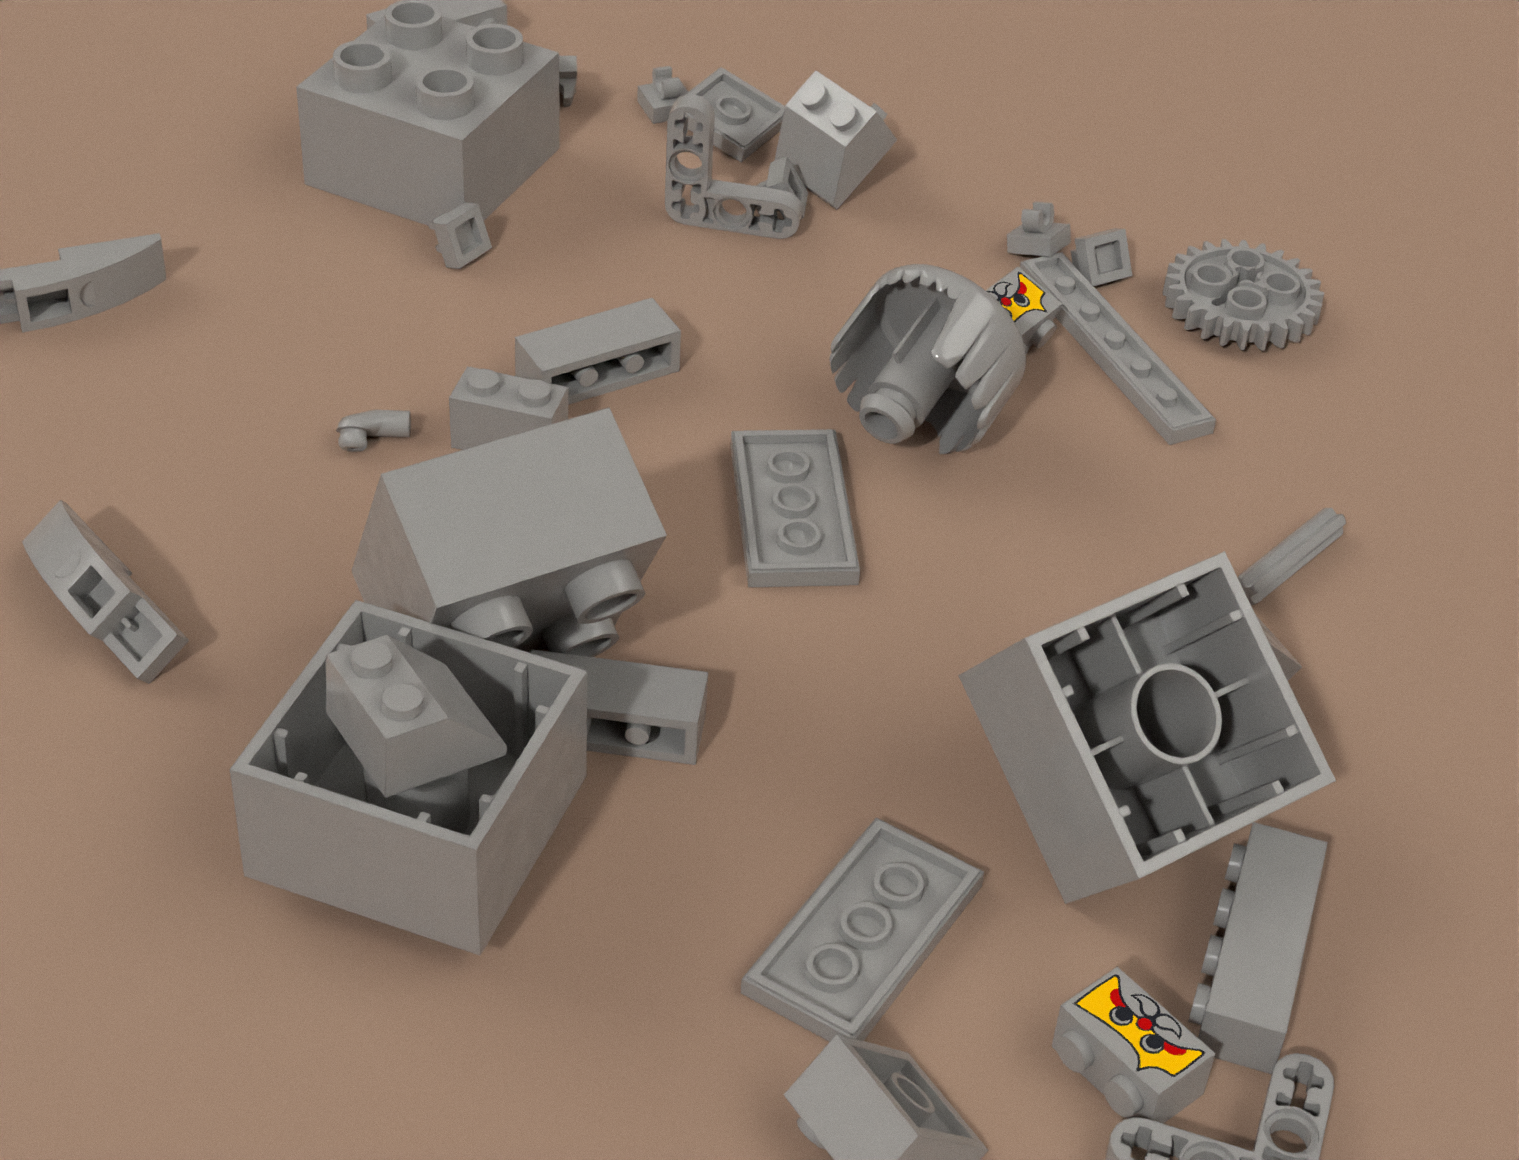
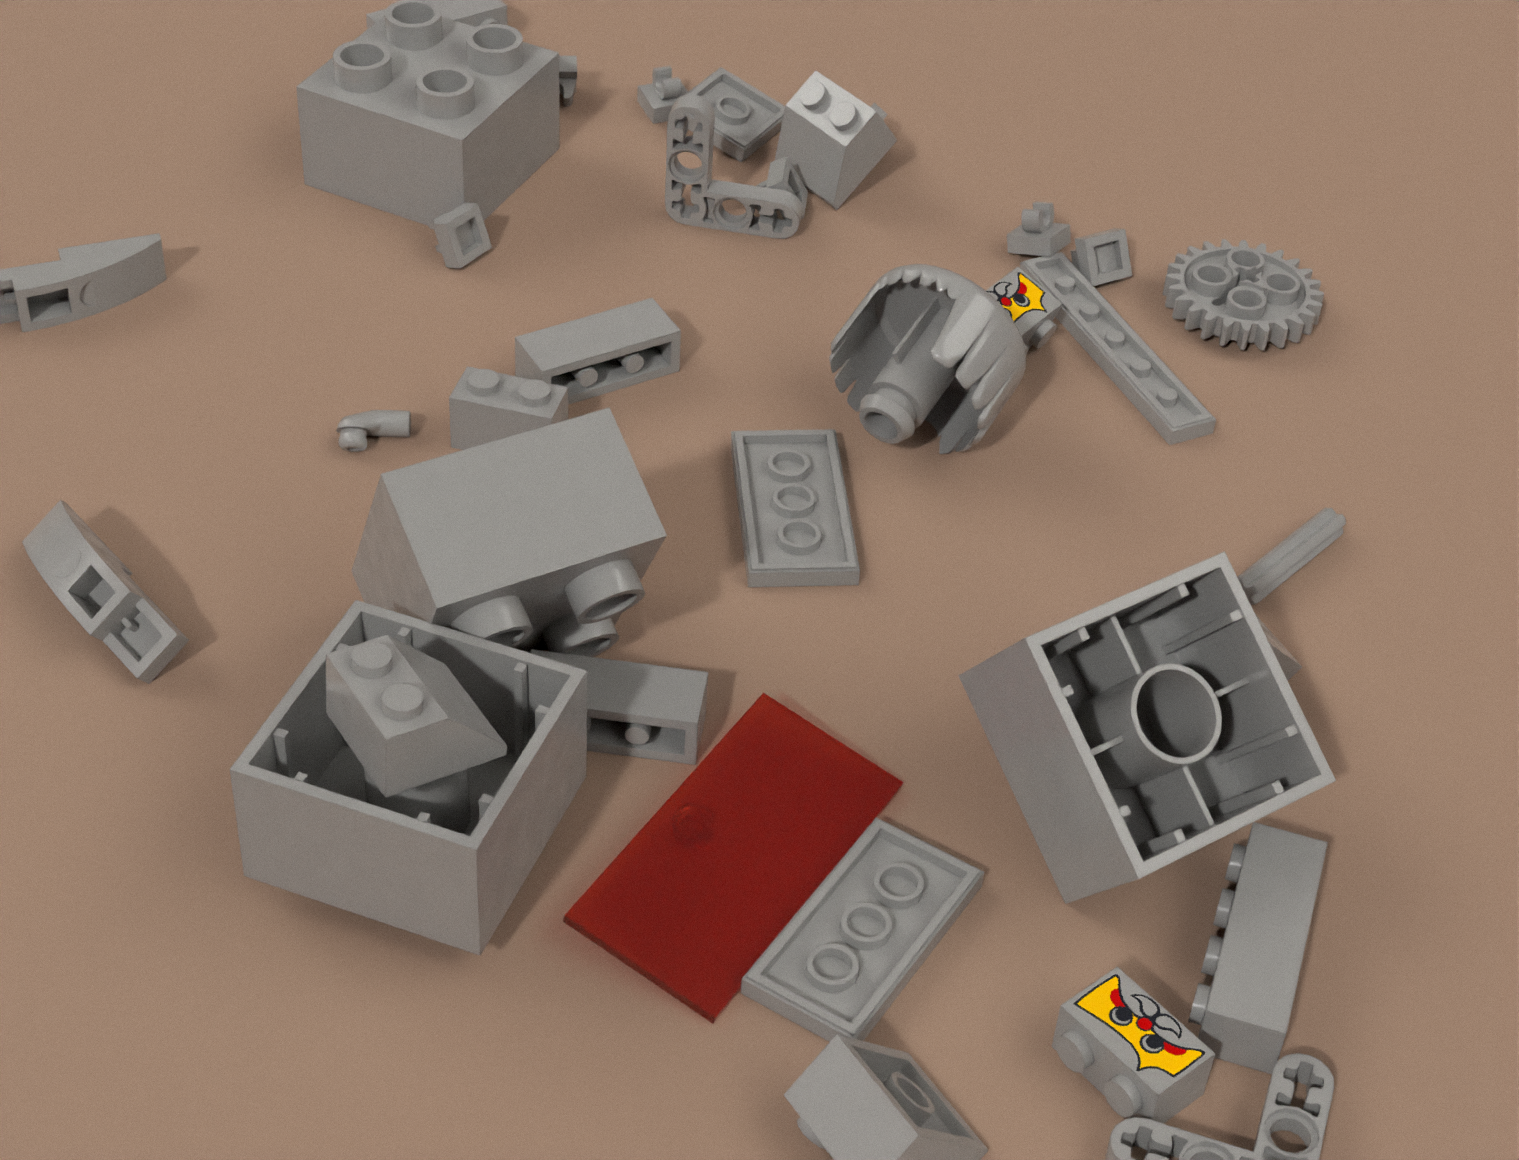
none -> clear red piece [563,693,904,1024]

